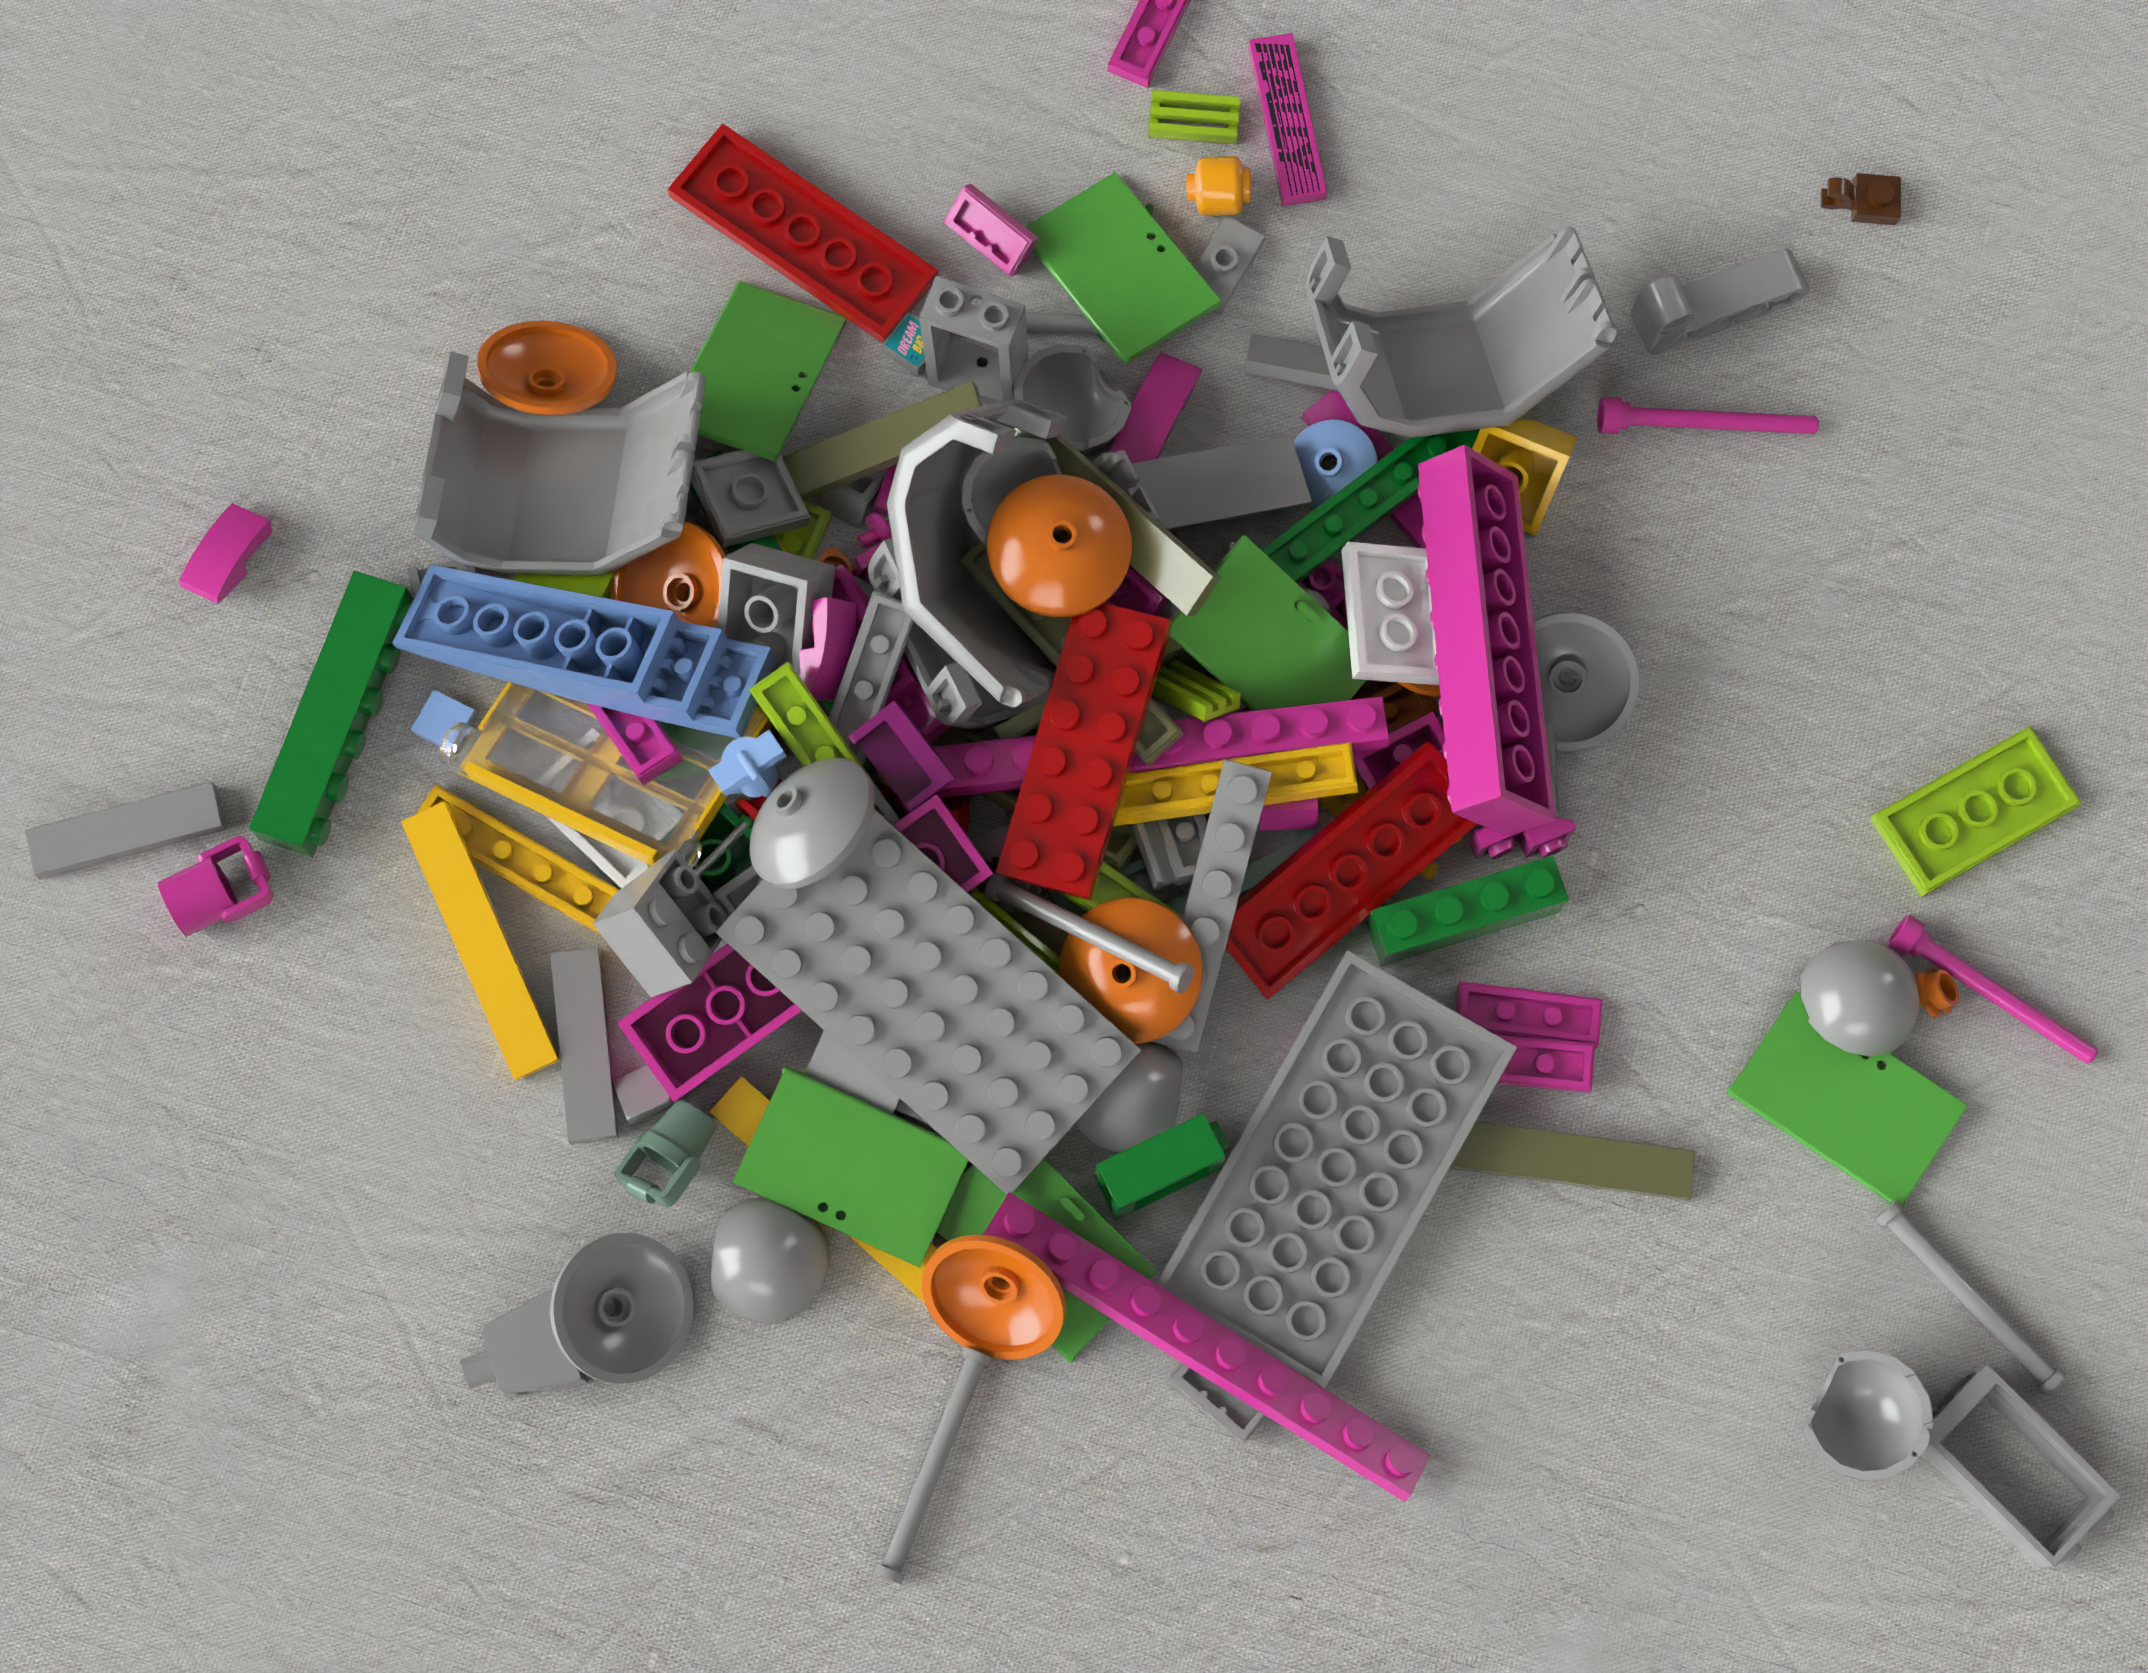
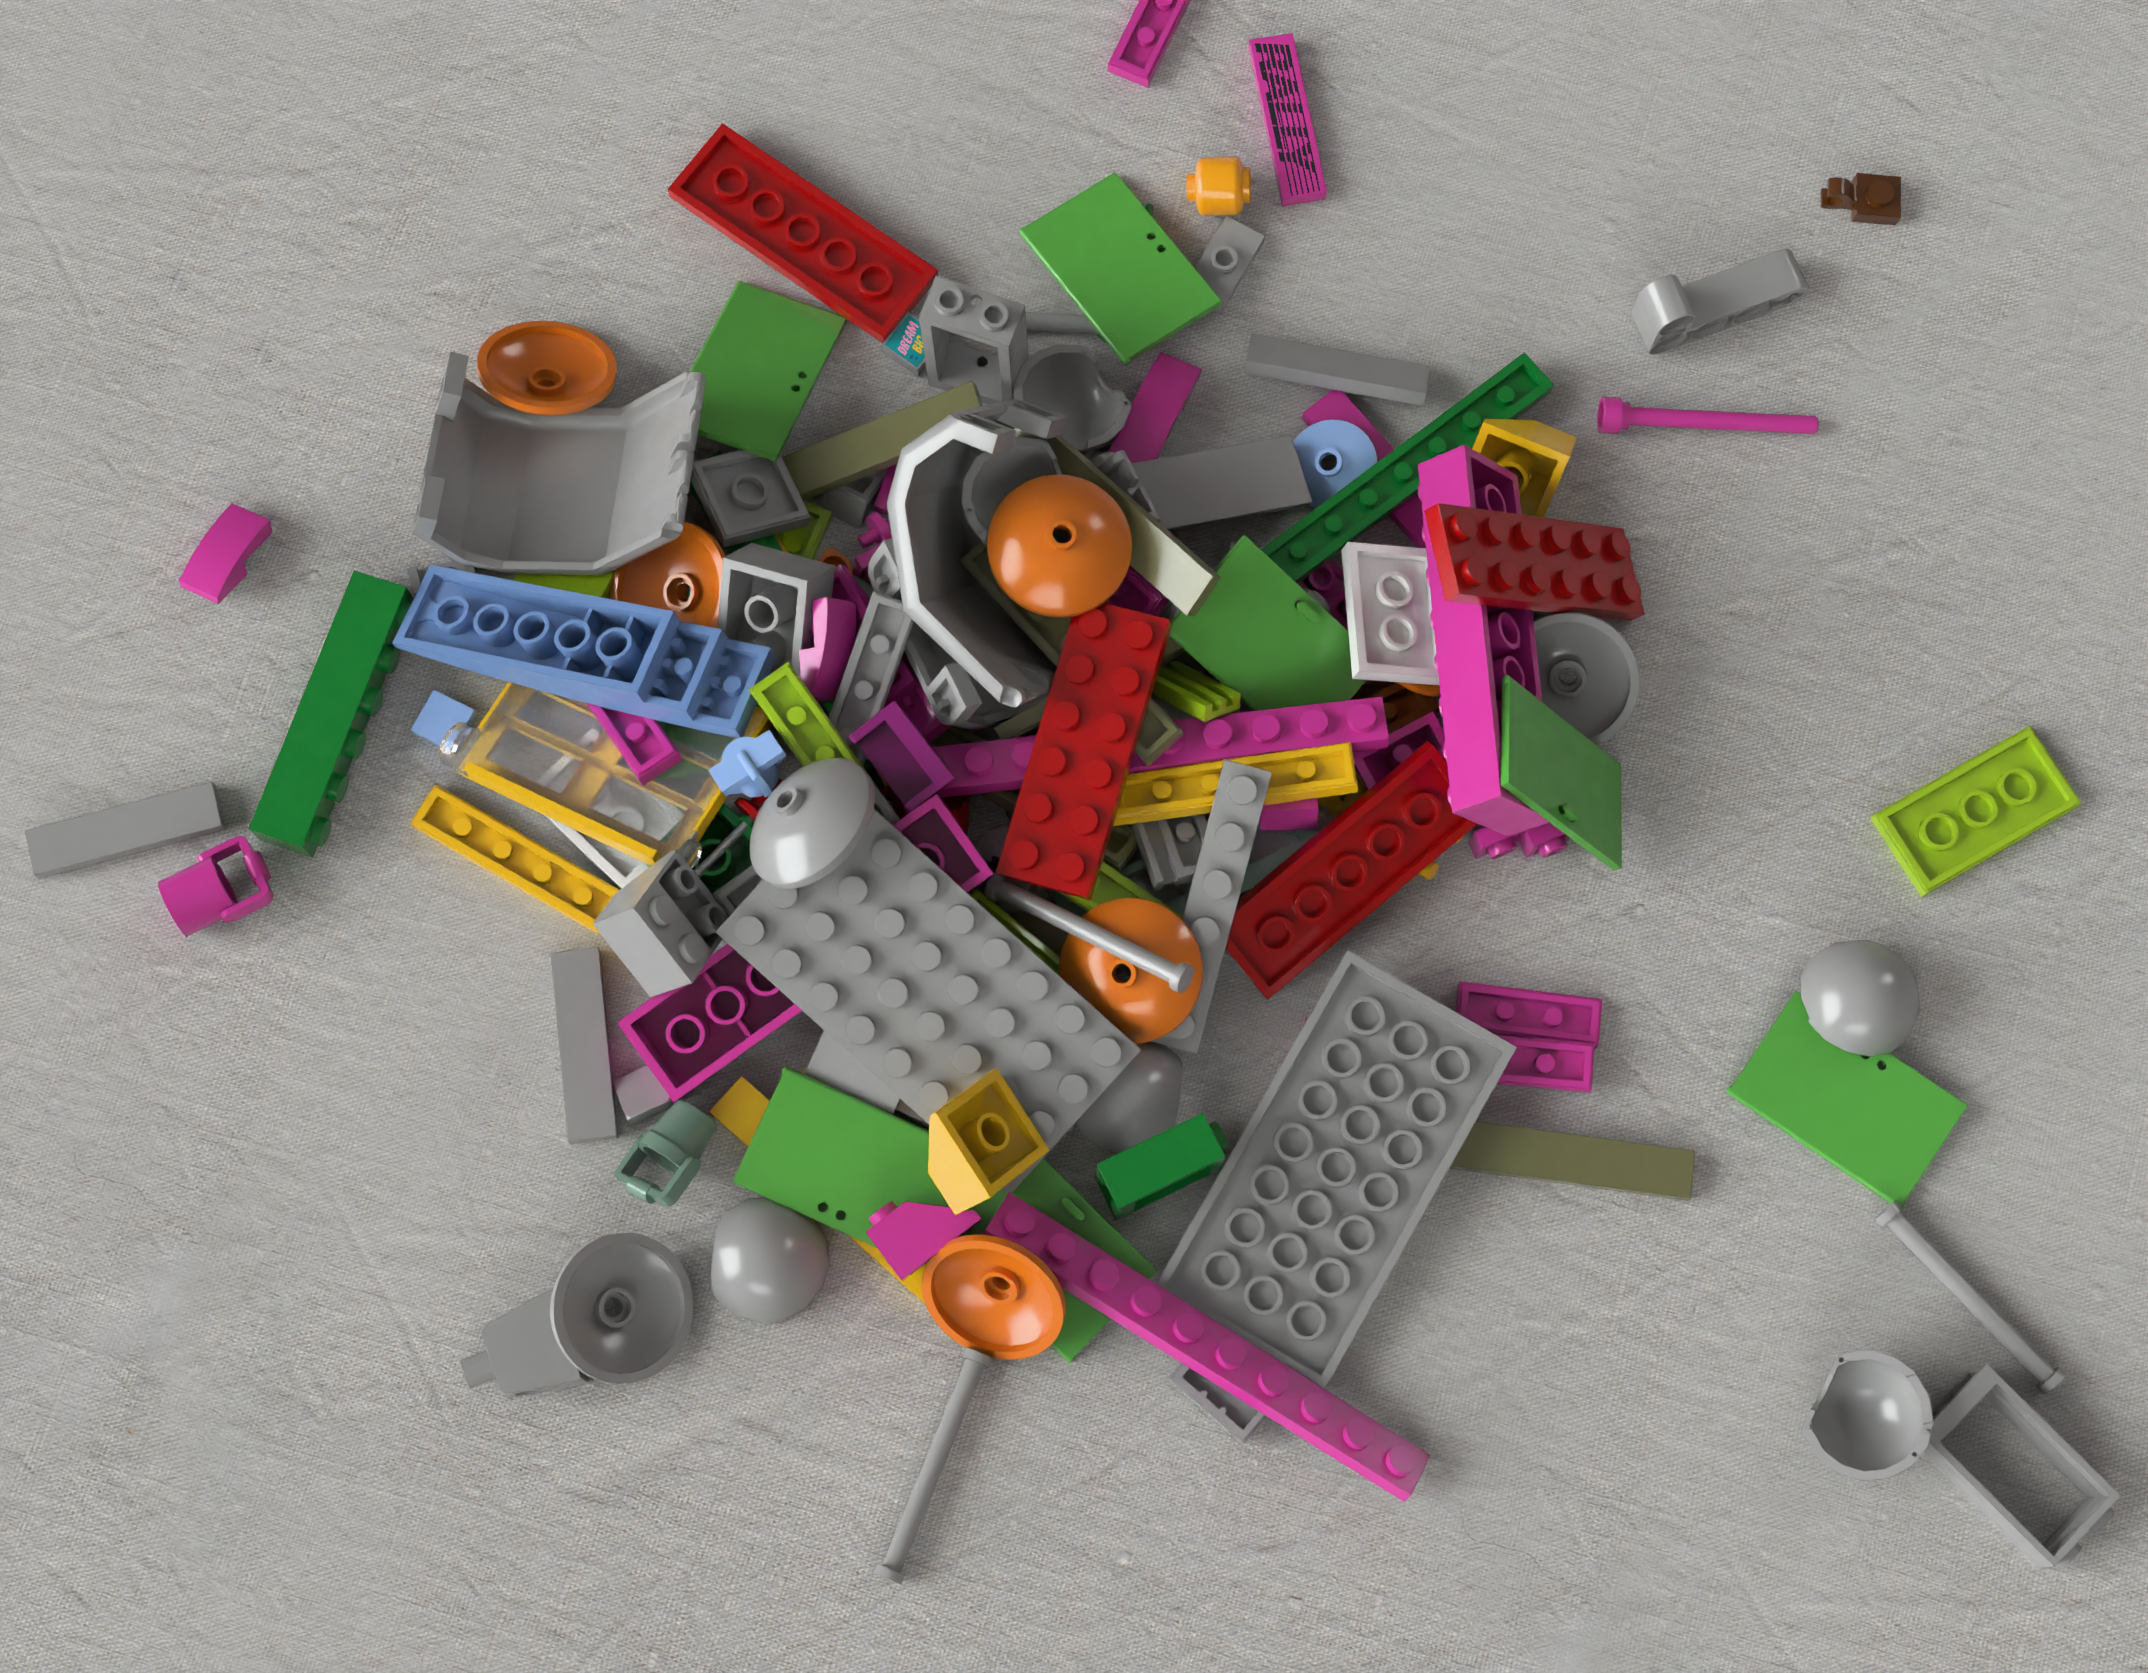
yellow tile [400,801,560,1081] -> none
plate [944,184,1039,277] -> none
lime tile [1148,90,1240,144] -> none
light grey windscreen [1305,226,1617,438] -> none
green brick [1366,856,1569,967] -> none
dark pink piece [1887,914,2098,1064] -> none
orange plate [1915,968,1959,1018] -> none
none -> dark pink slope [866,1201,982,1281]
none -> yellow slope [928,1067,1050,1215]
none -> red plate [1424,503,1645,621]
none -> bright green container [1501,675,1622,870]

